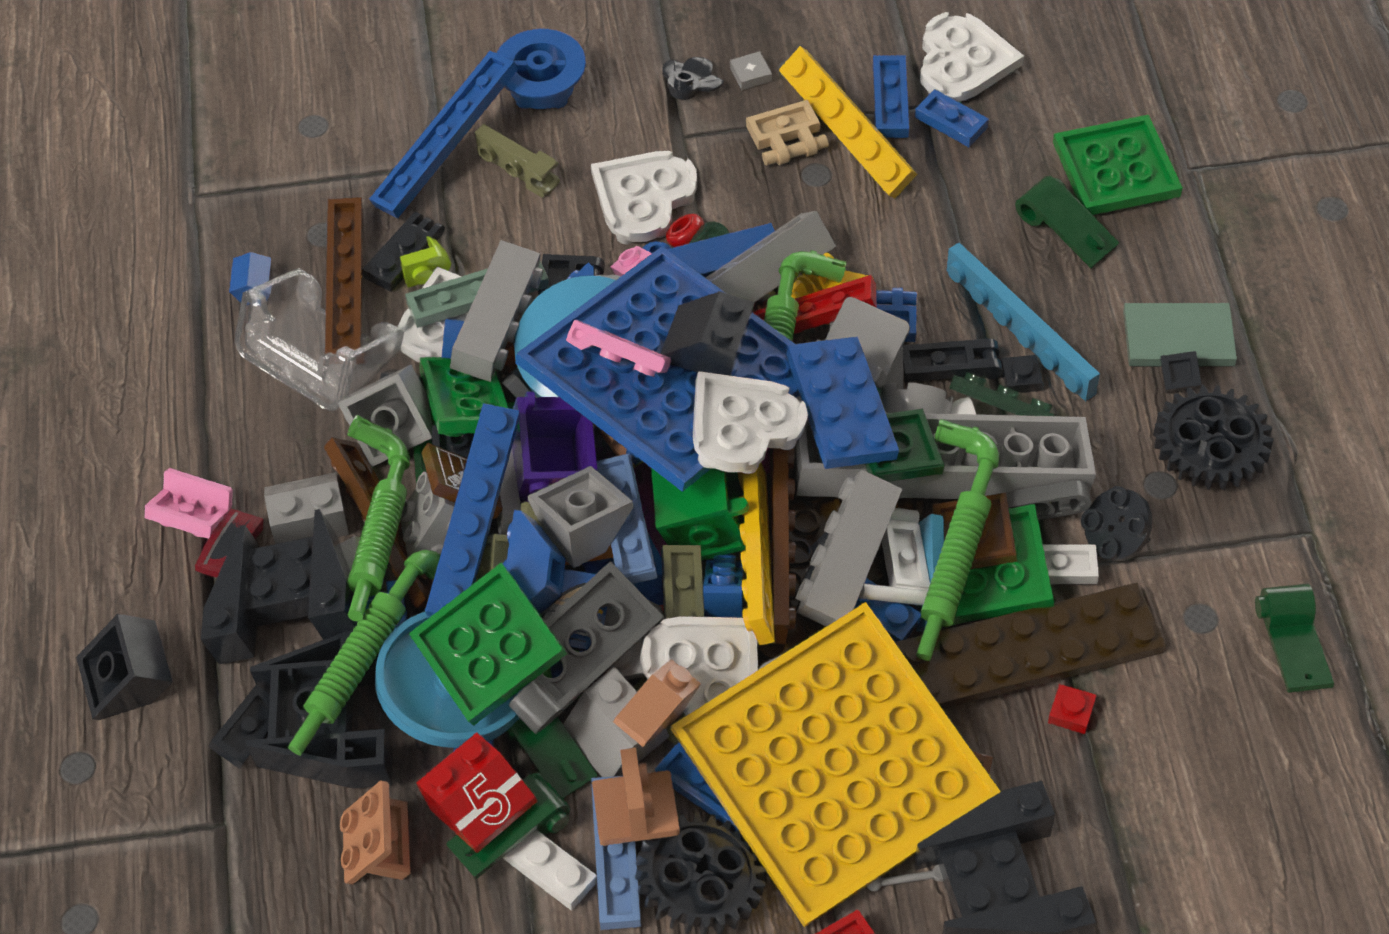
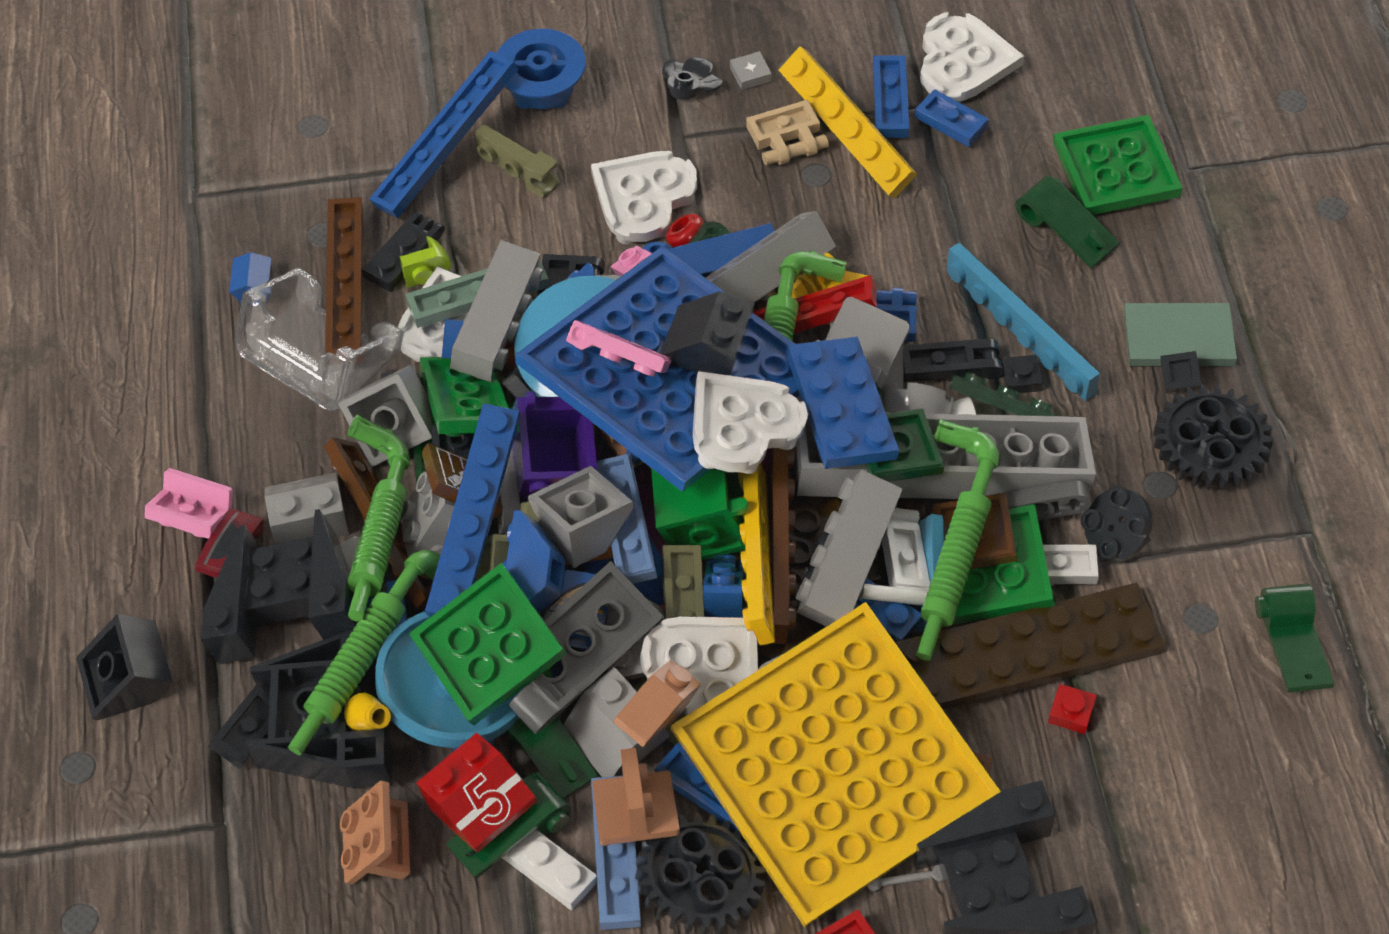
none -> yellow cone [344,693,391,731]

